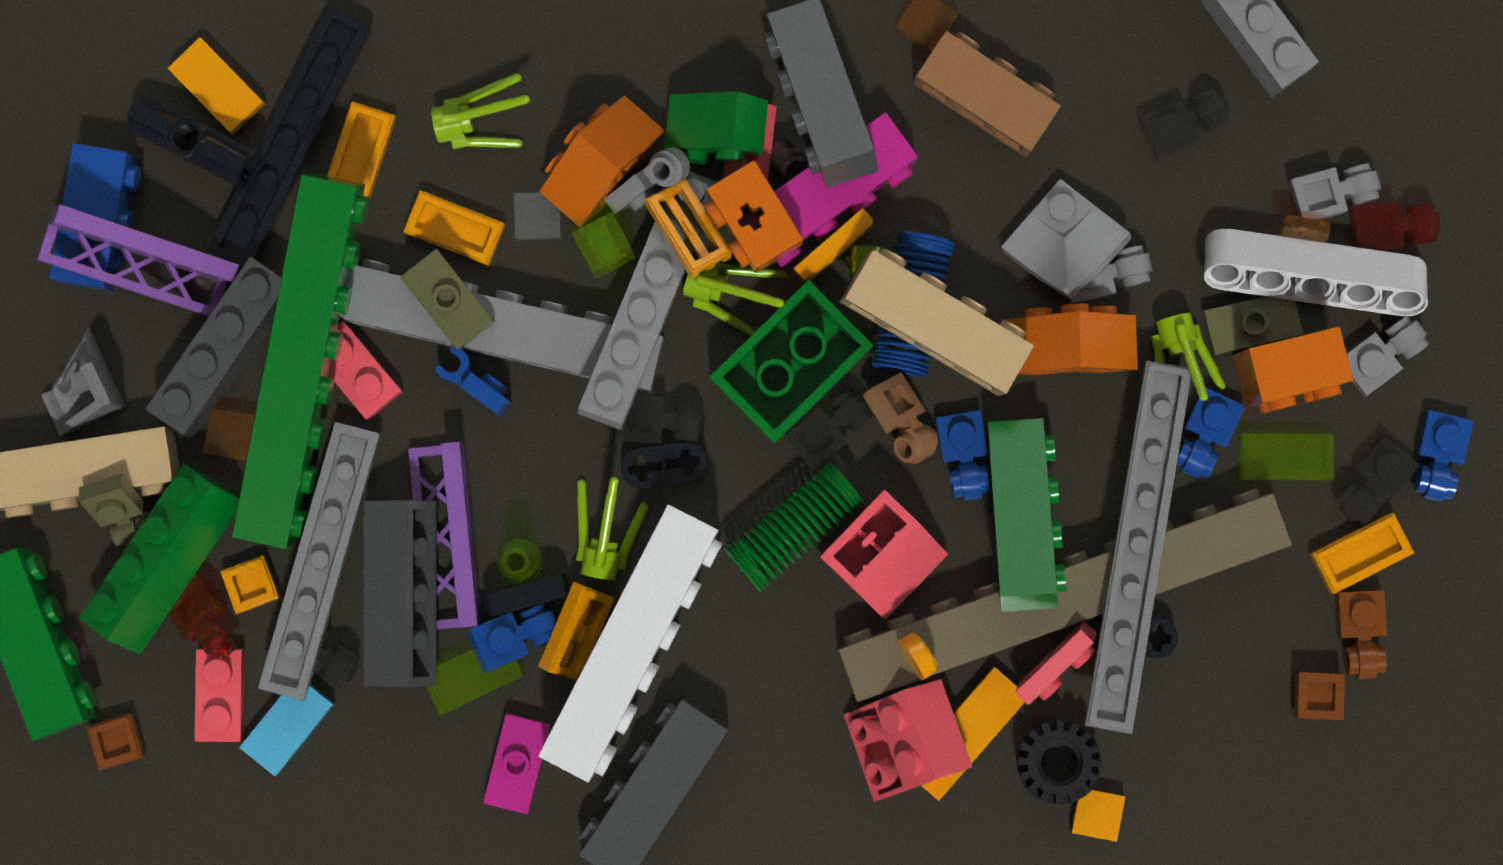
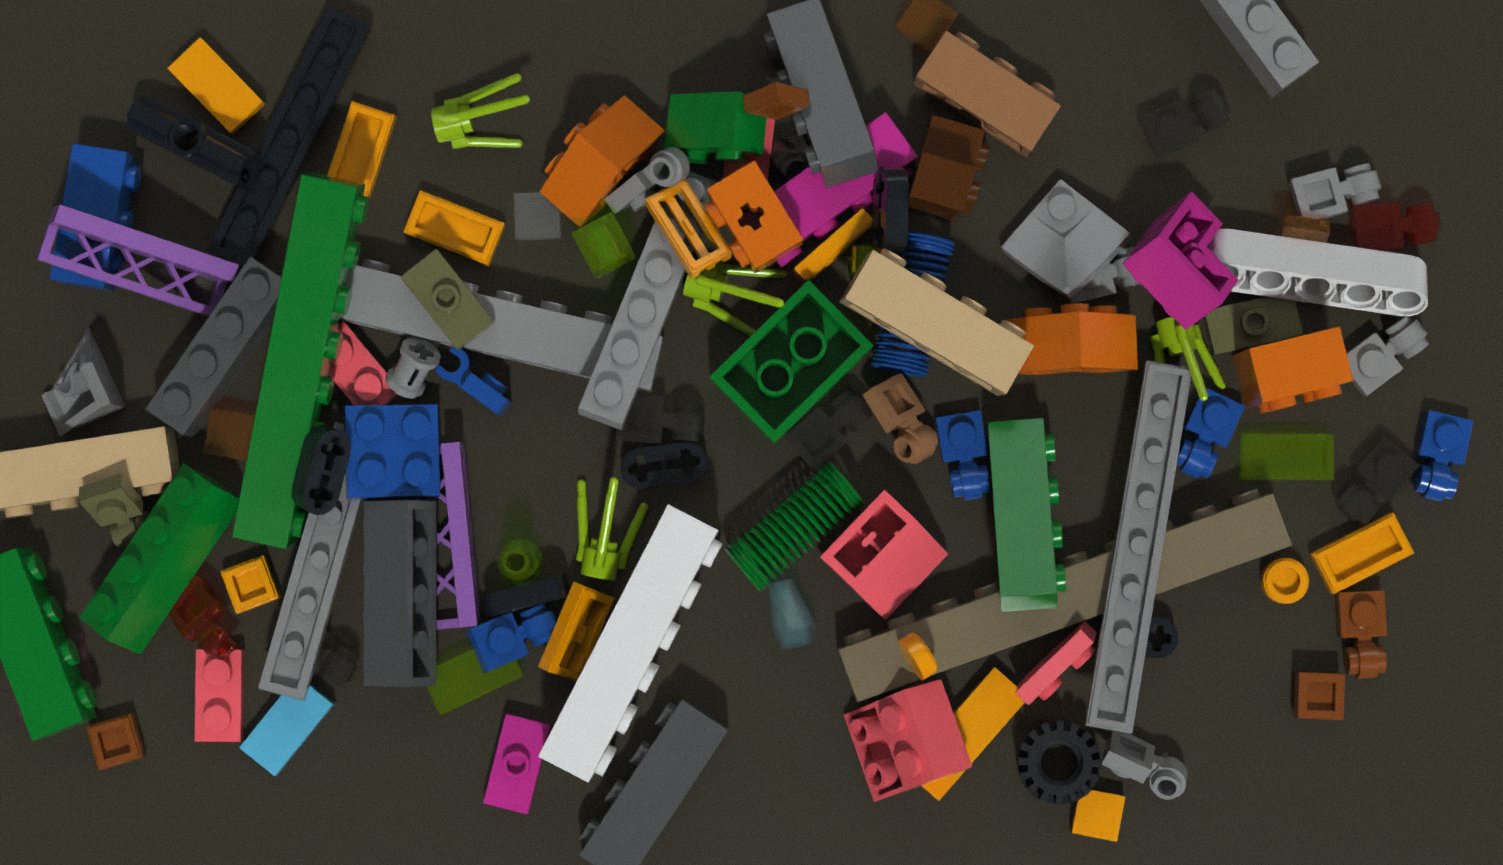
none -> black beam [291,425,351,515]
none -> blue plate [344,404,440,499]
none -> light grey bush [385,337,441,399]
none -> dark orange tile [743,82,810,120]
none -> clear light blue cone [768,579,817,650]
none -> black beam [872,167,909,256]
none -> reddish brown brick [908,115,990,223]
none -> light grey plate [1102,731,1188,800]
none -> dark pink brick [1122,191,1238,330]
none -> light orange tile [1260,558,1309,604]

